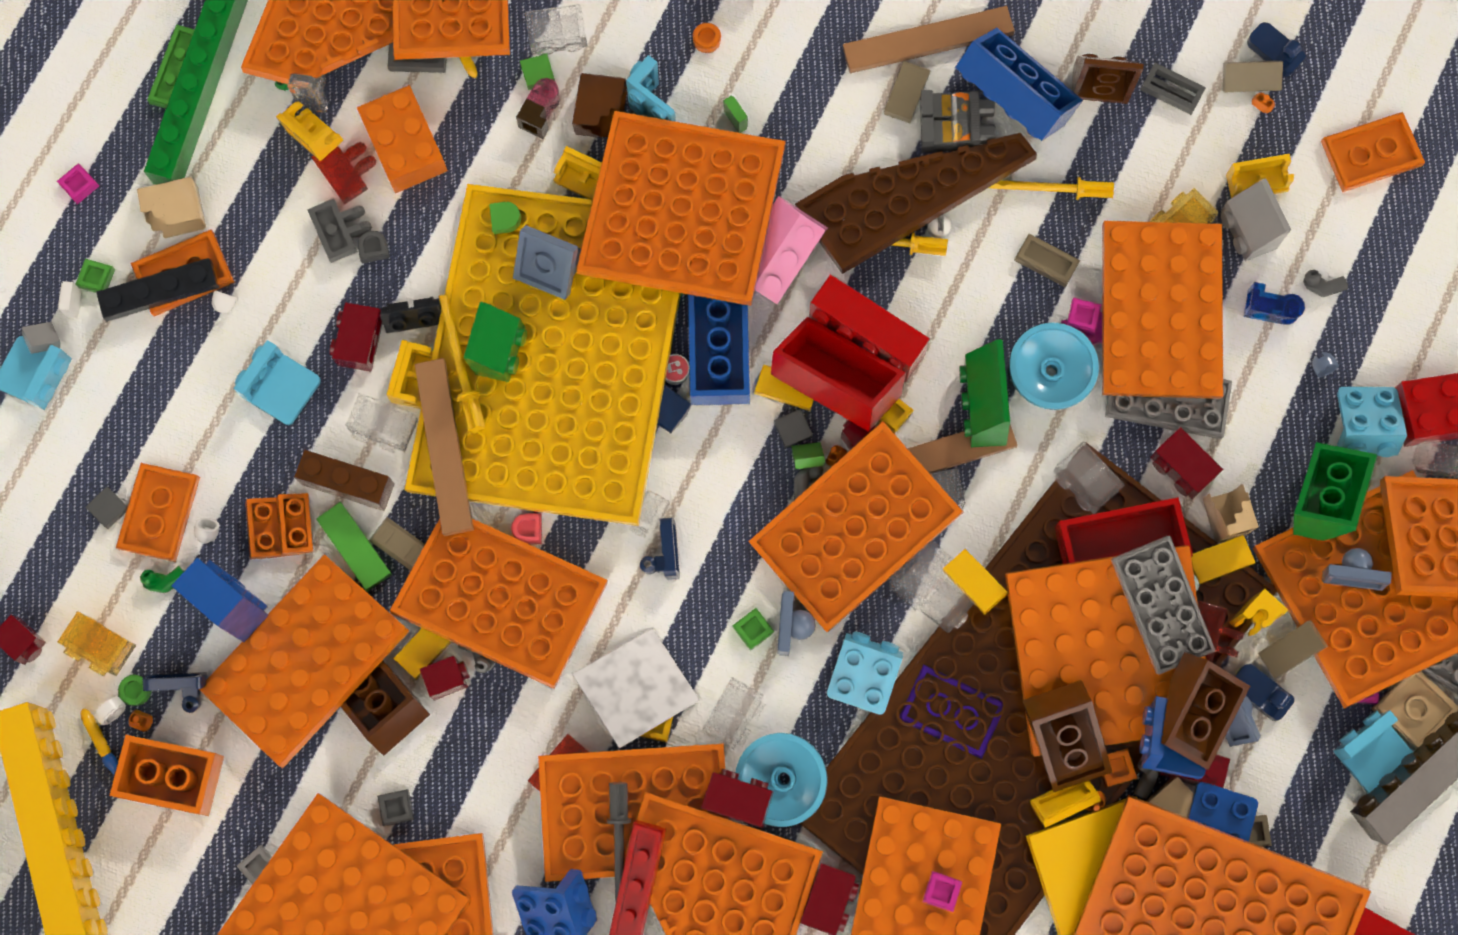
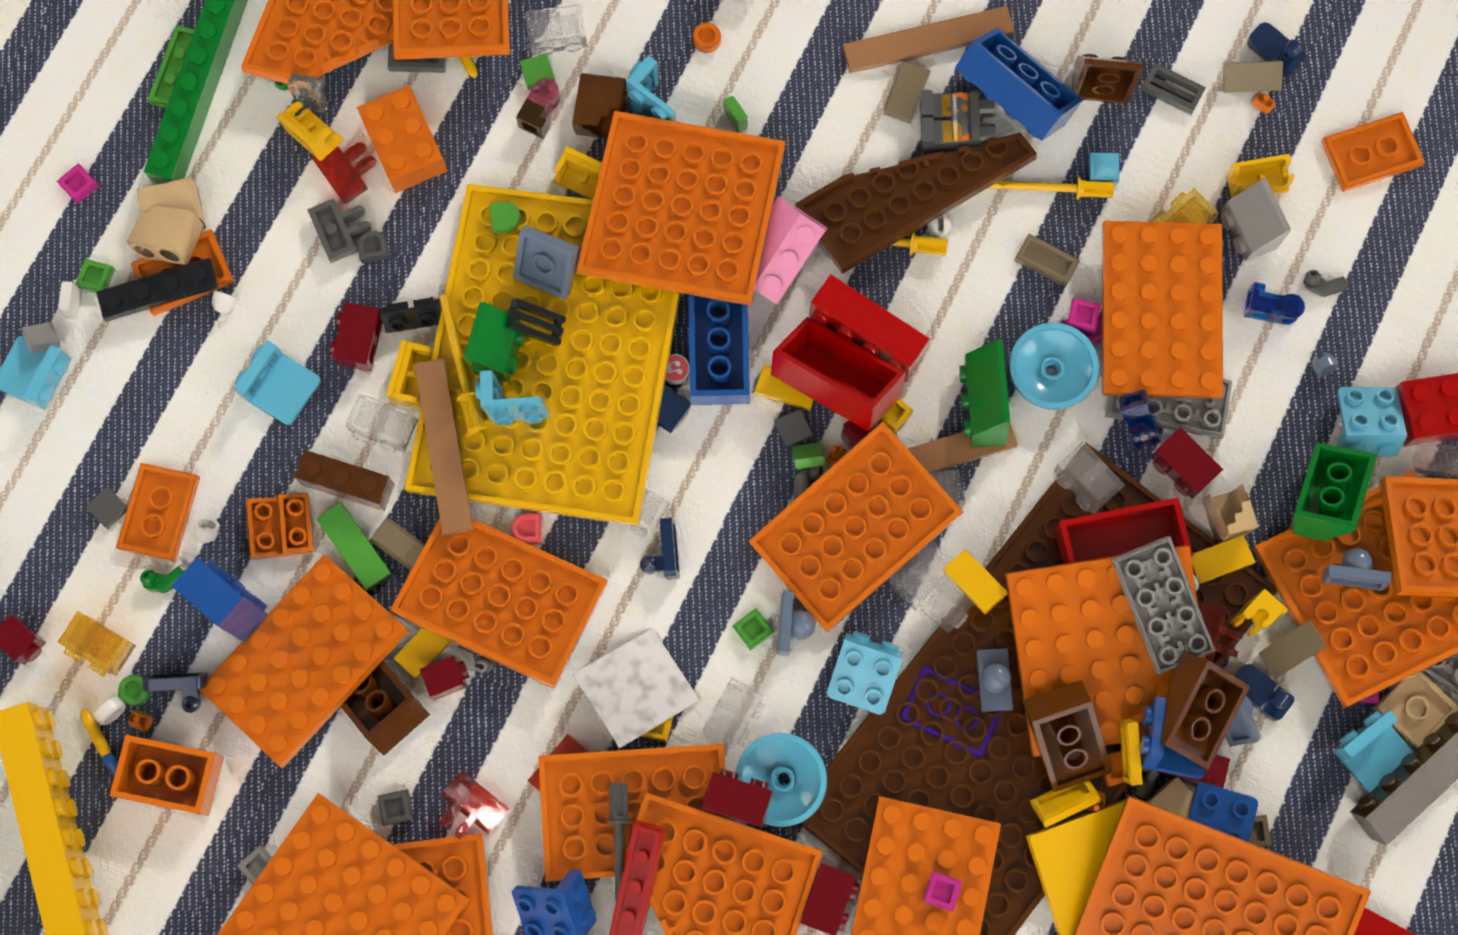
none -> tan piece [126,205,204,265]
none -> clear red hinge [440,771,509,839]
none -> medium azure bracket [475,370,550,425]
none -> black tile [506,298,566,346]
none -> sand blue tile [976,648,1013,712]
none -> medium azure tile [1089,153,1120,184]
none -> clear blue leg [1119,389,1162,449]
none -> yellow tile [1119,719,1143,786]

